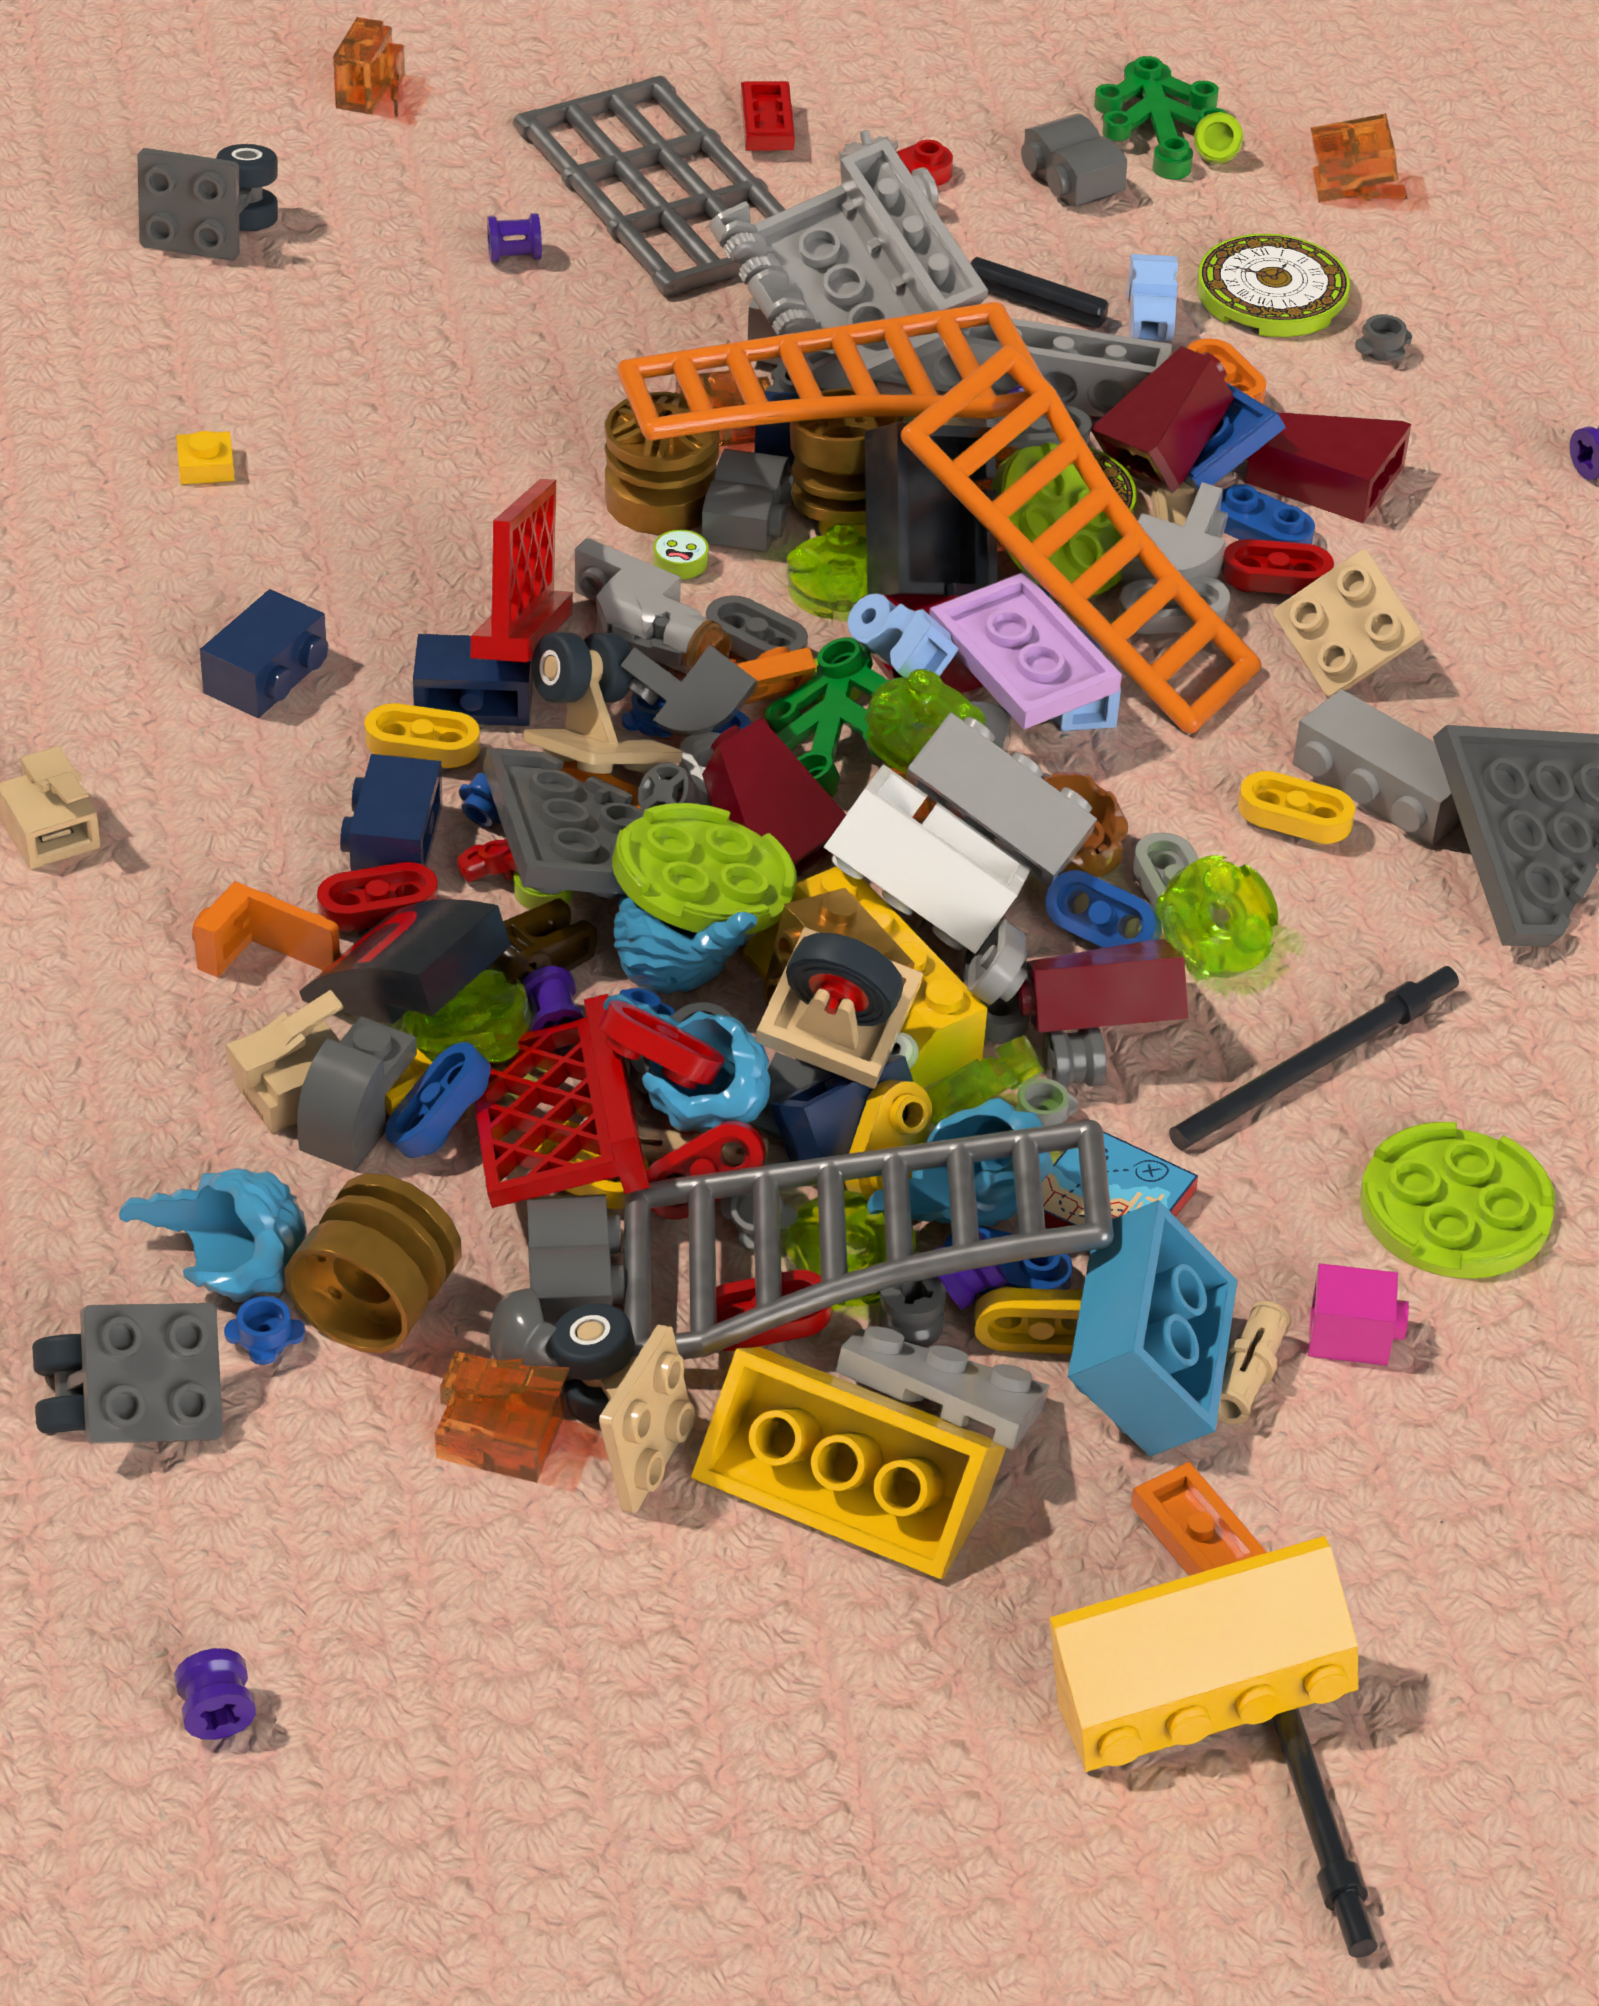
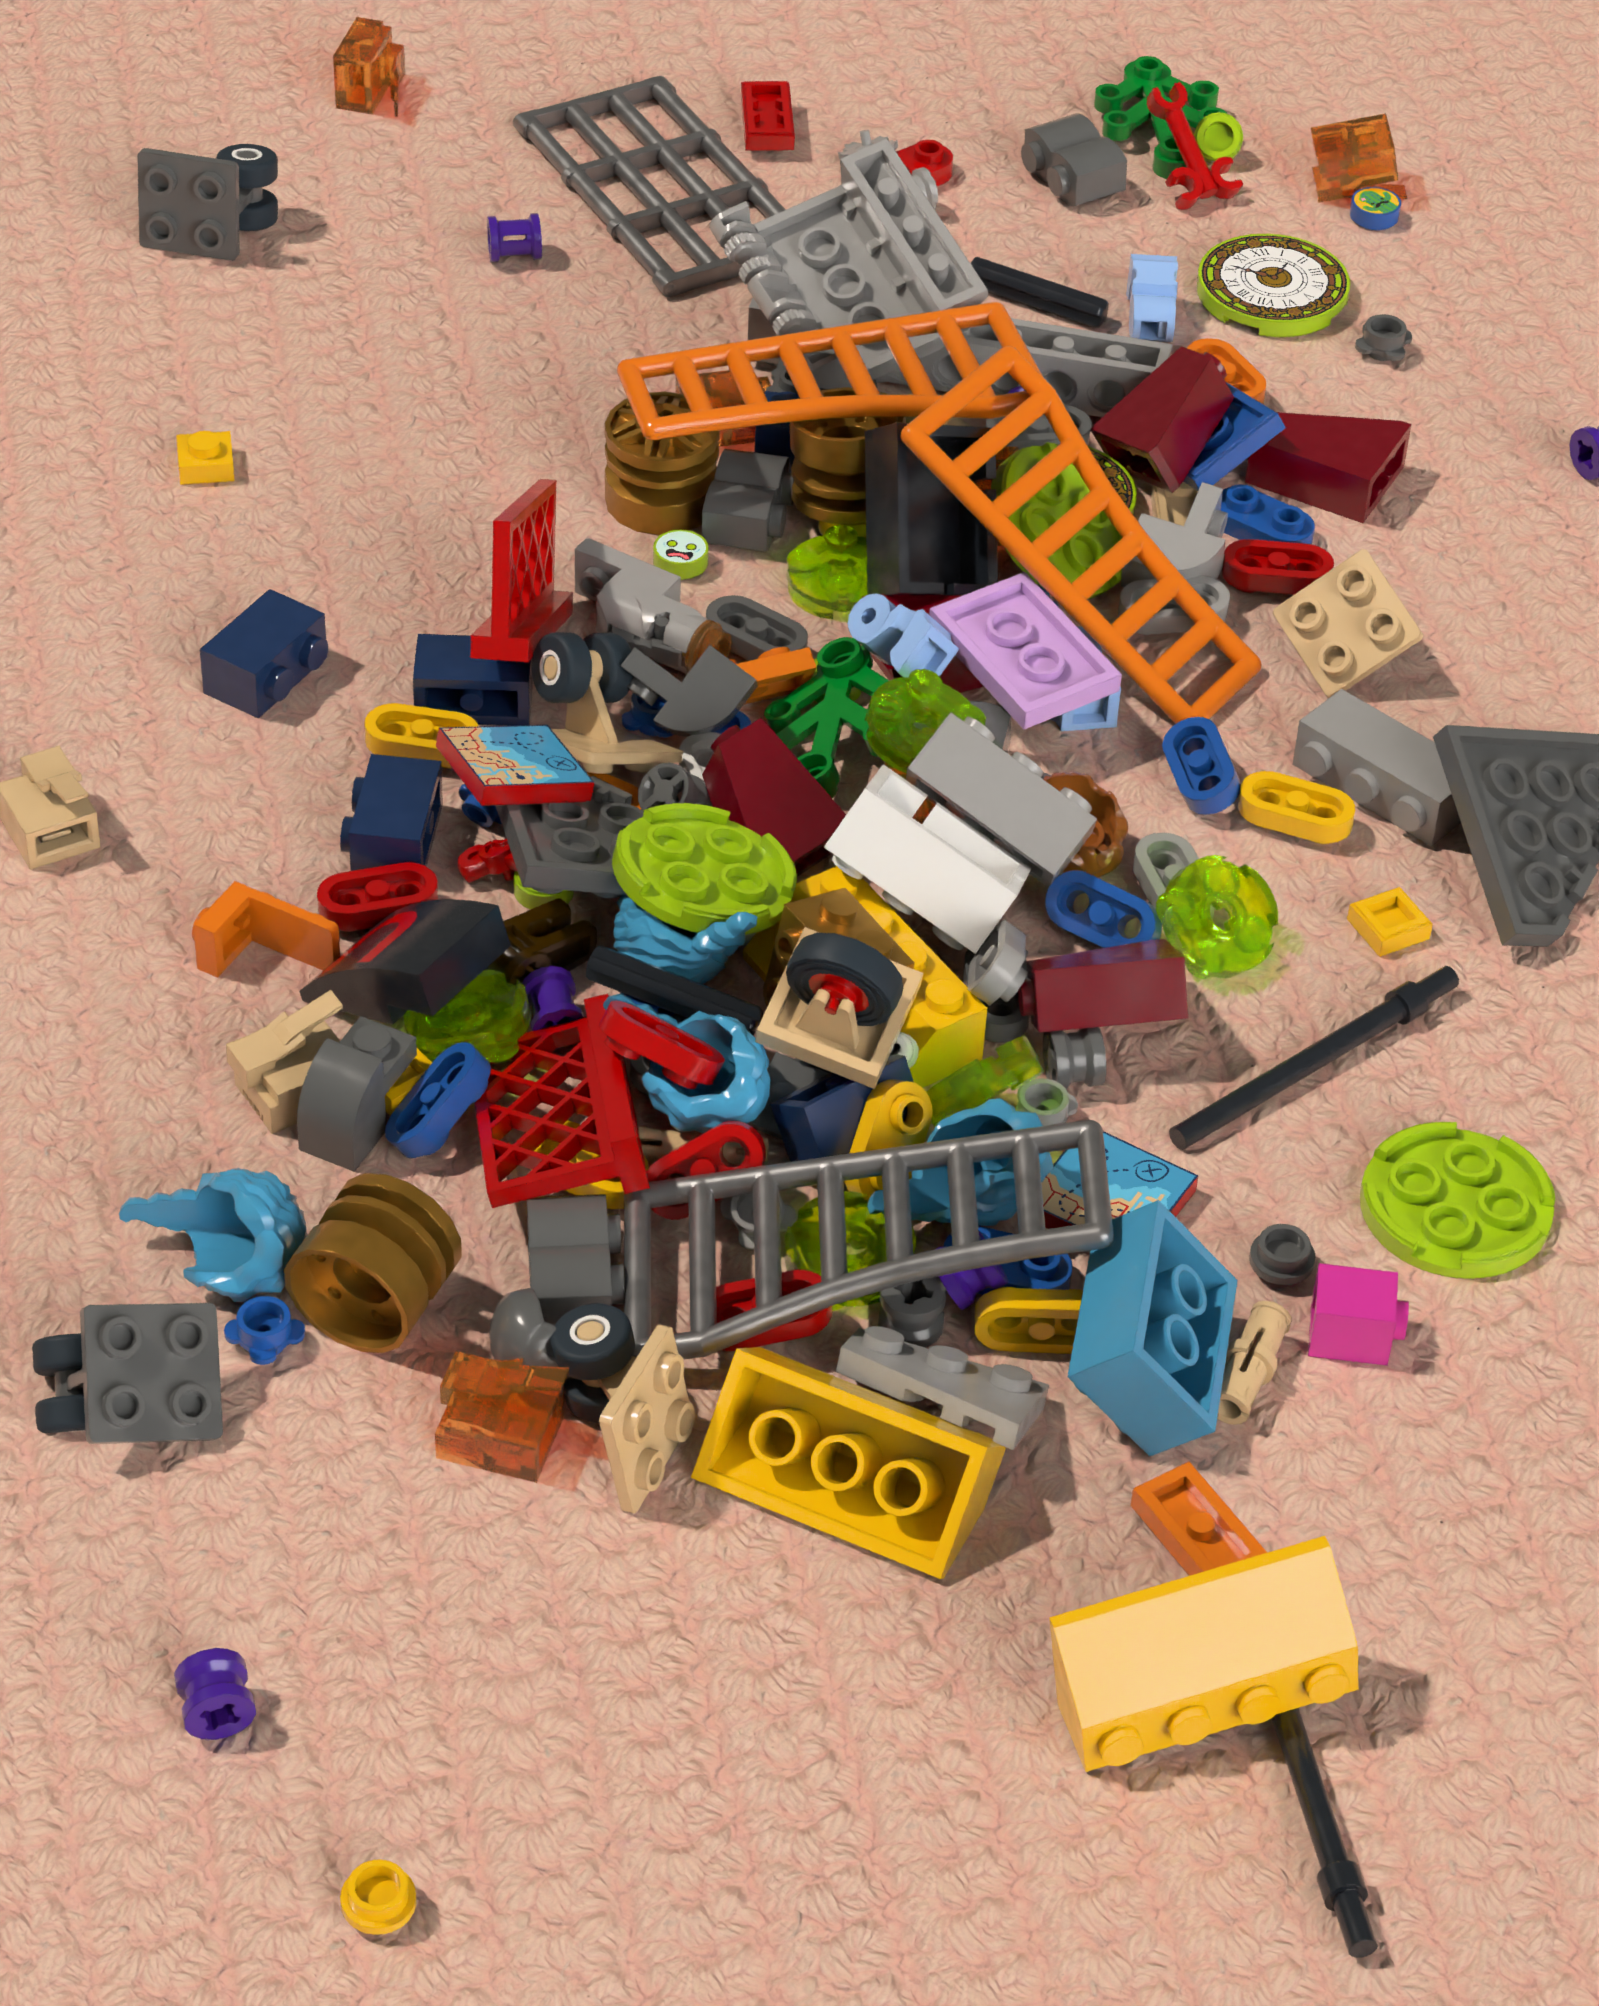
none -> yellow plate [340,1859,416,1935]
none -> tile [436,725,595,806]
none -> black axle [586,945,763,1037]
none -> red bar [1147,82,1243,210]
none -> blue plate [1162,717,1241,815]
none -> dark grey plate [1249,1224,1315,1285]
none -> yellow tile [1347,887,1433,957]
none -> tile [1350,187,1401,230]

